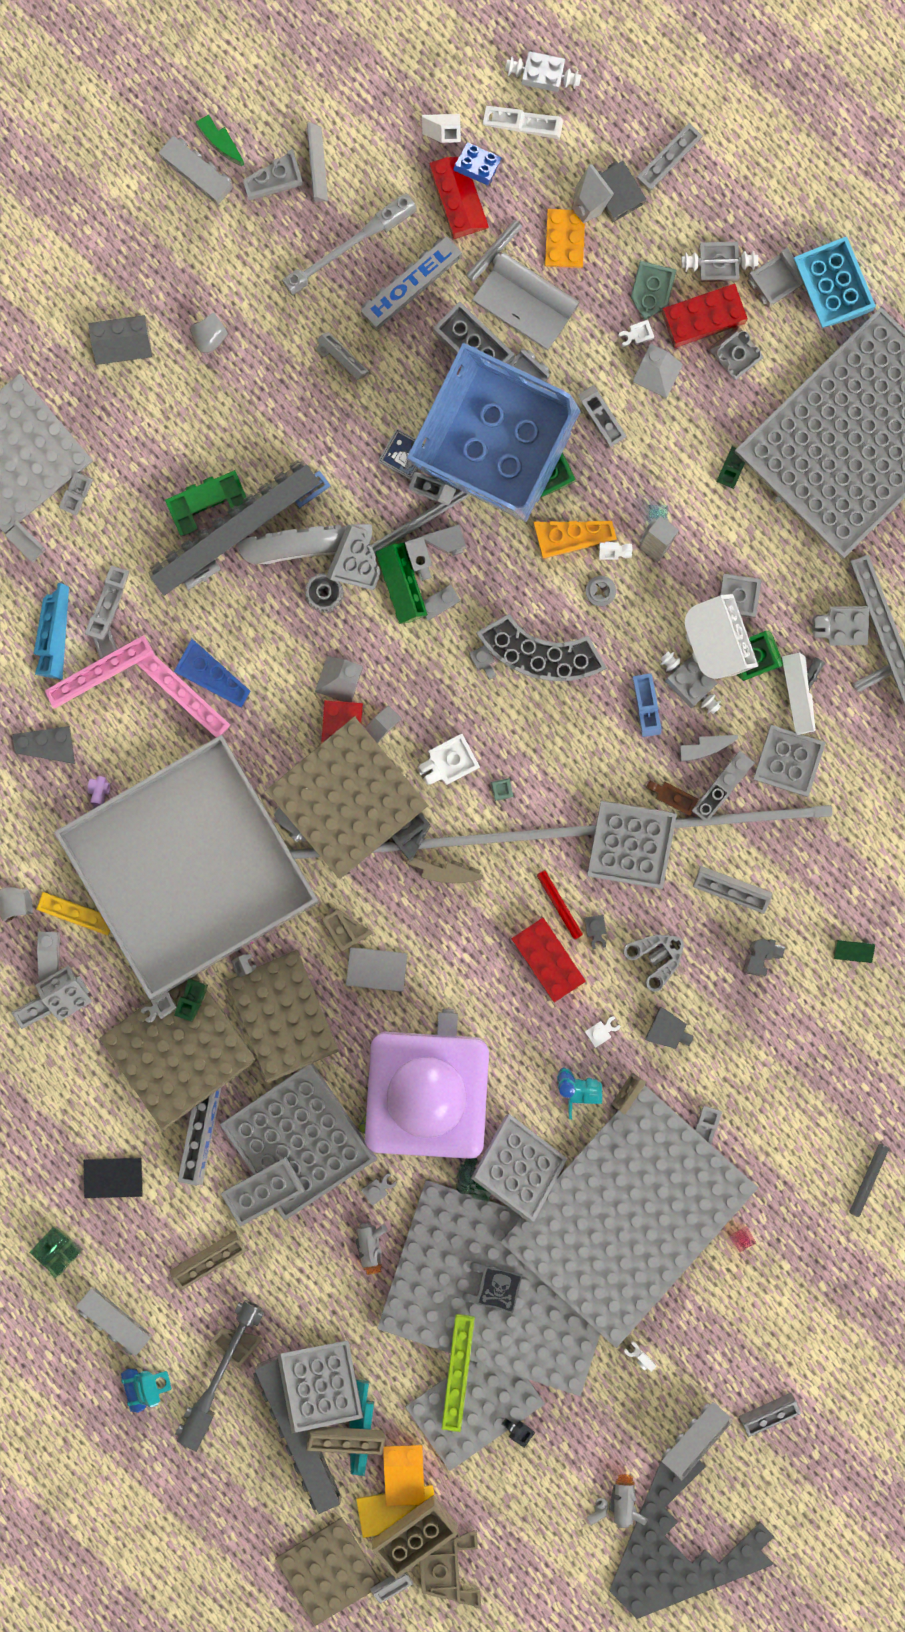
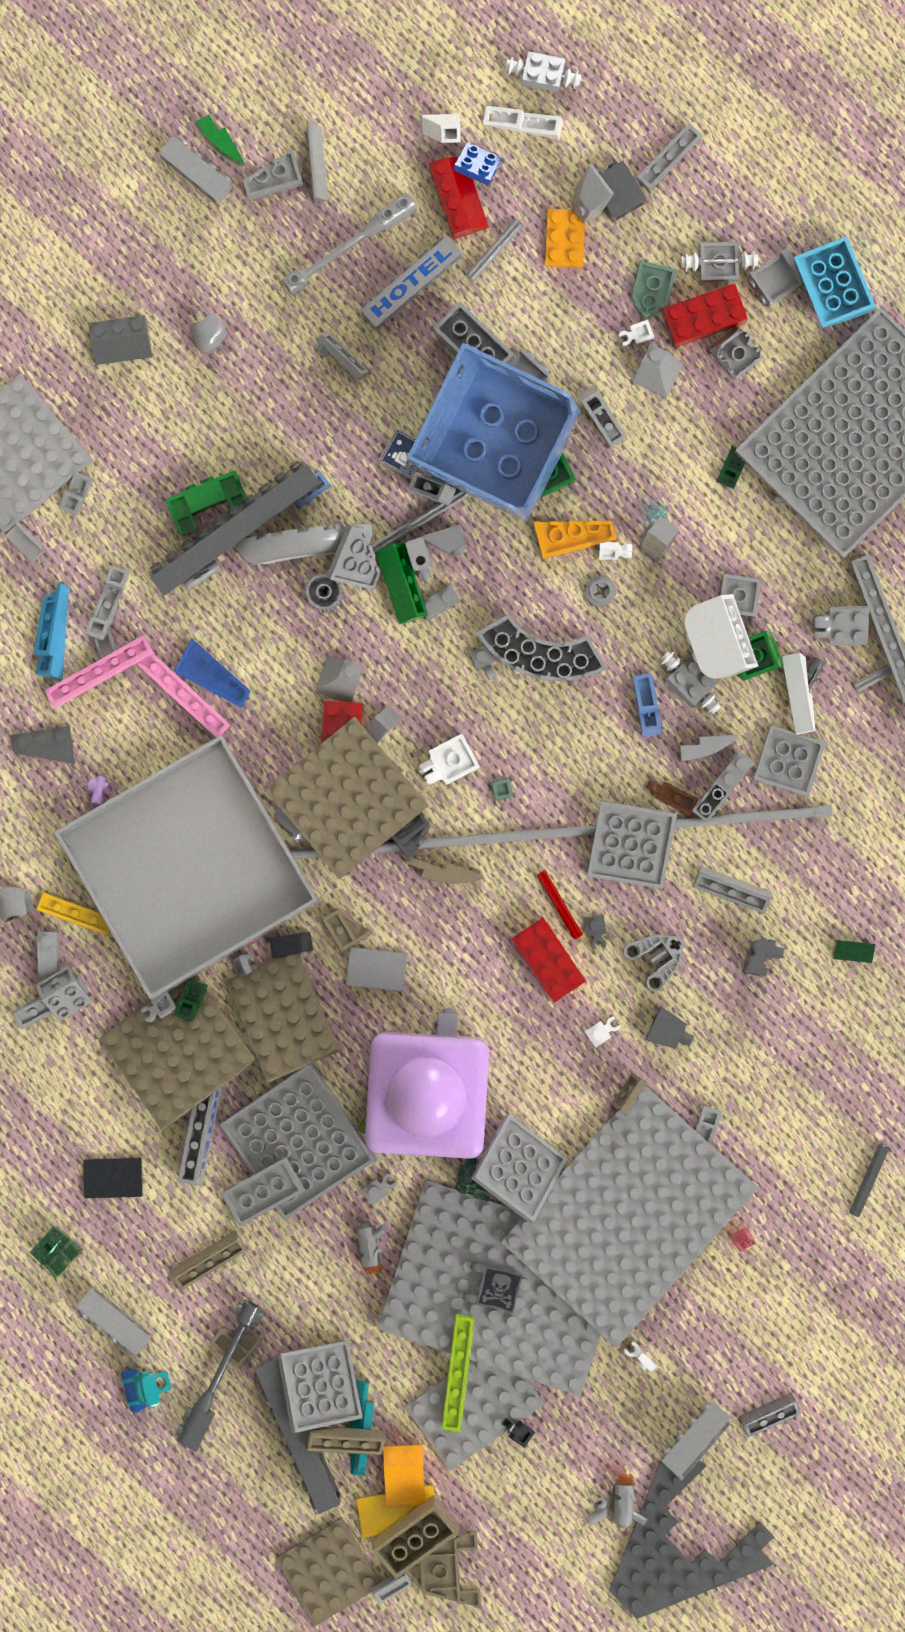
light grey door [472,252,580,350] -> none
teal piece [557,1067,603,1119] -> none
none -> black slope [269,932,313,957]

